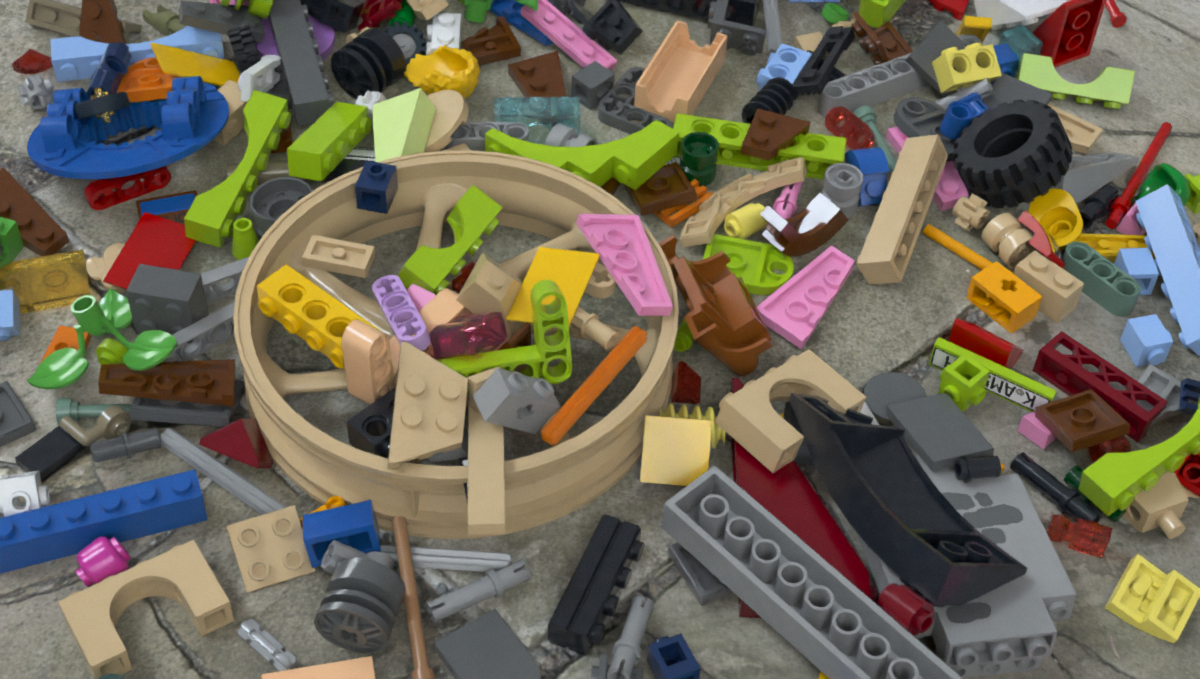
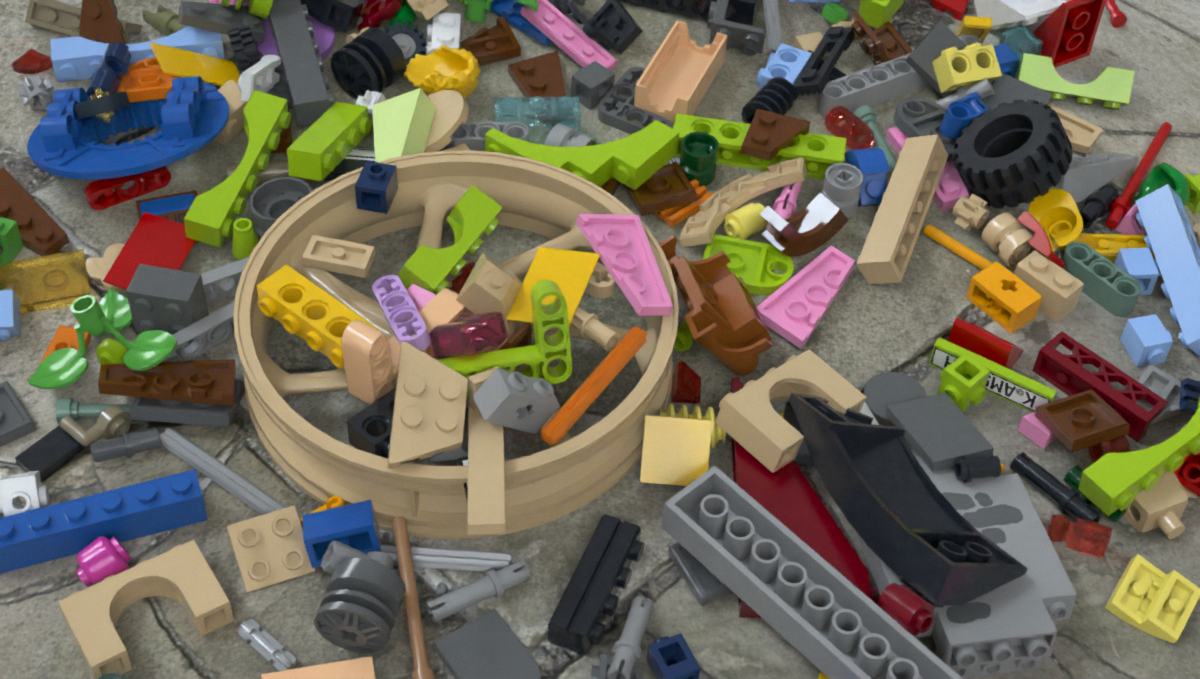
dark red slope [199,418,273,469] -> none

